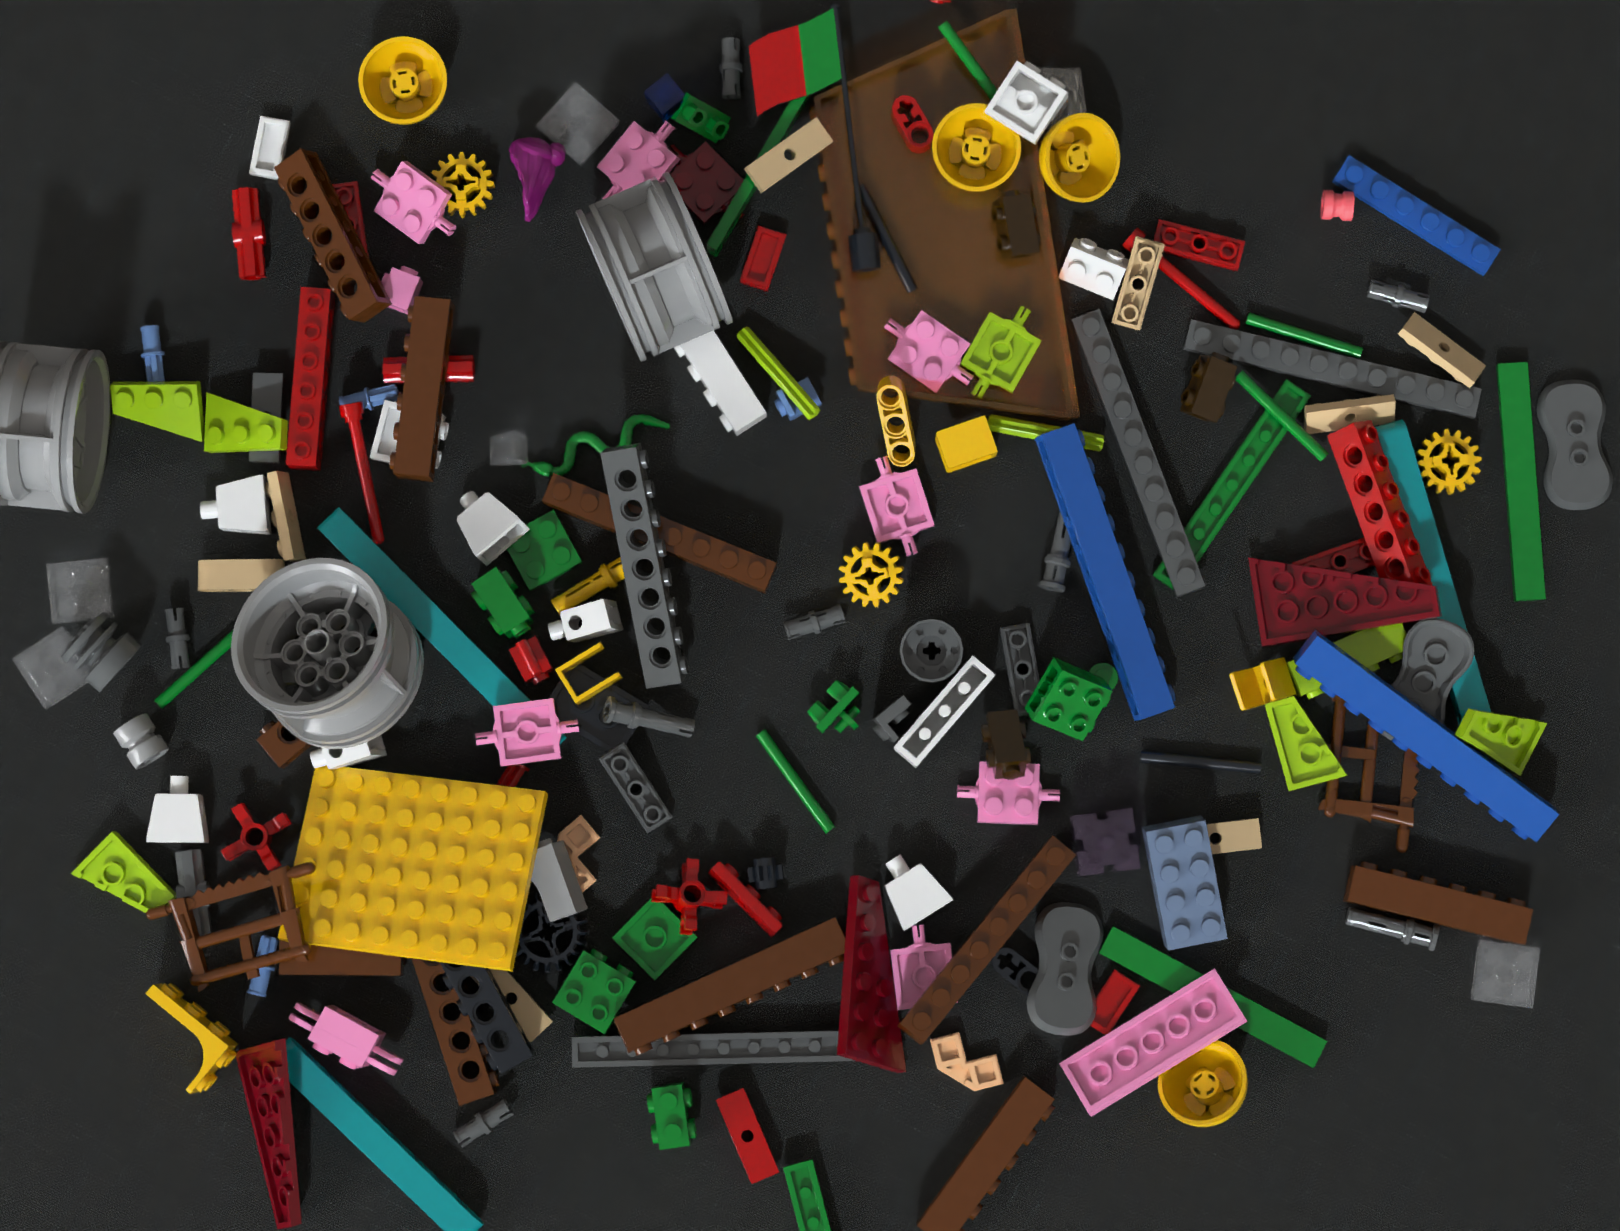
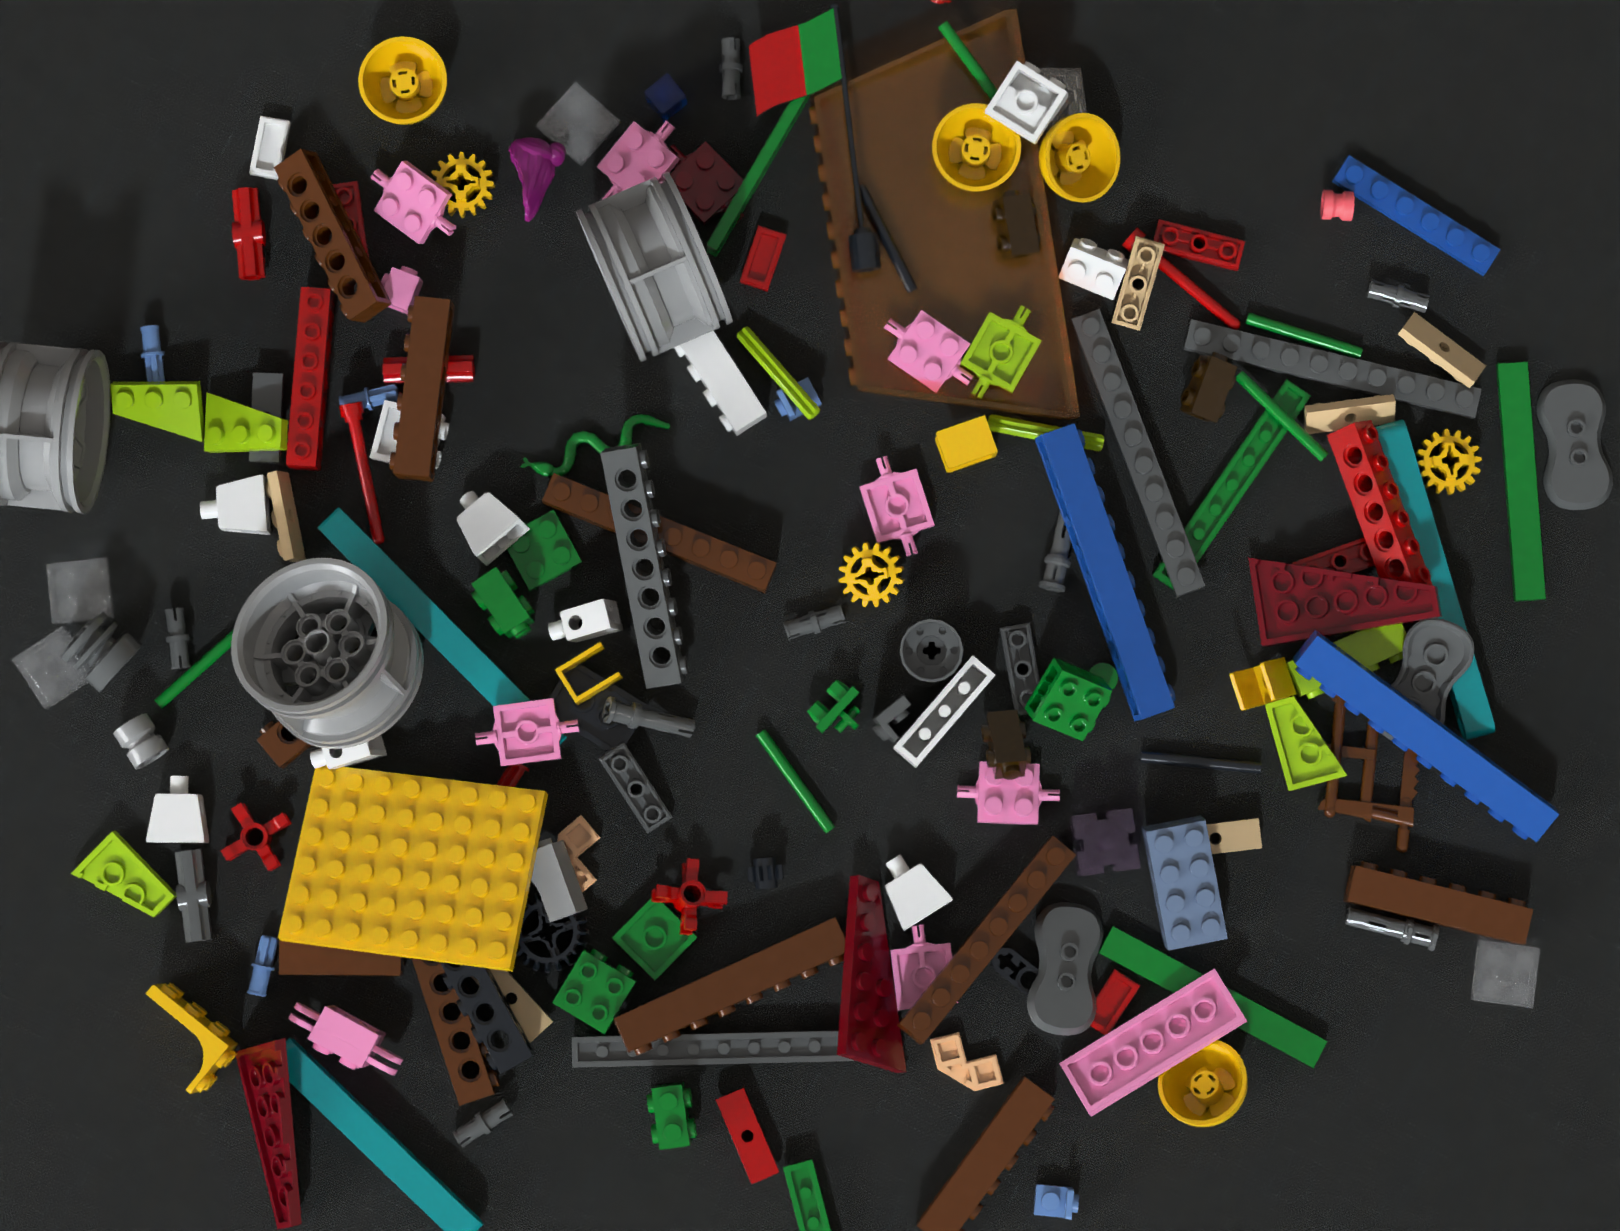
reddish brown piece [146,862,316,992] -> none
tan beam [198,559,285,592] -> none
clear slope [490,430,528,466] -> none
red brick [509,636,554,685] -> none
yellow pin [551,557,625,615] -> none
green hips [672,92,731,143] -> none
red tile [708,862,782,938] -> none
tan tile [744,117,834,193] -> none
yellow beam [877,376,916,467] -> none
red beam [891,95,934,154] -> none
lime wing [1455,708,1547,776] -> none
none -> medium blue bracket [1033,1184,1079,1220]

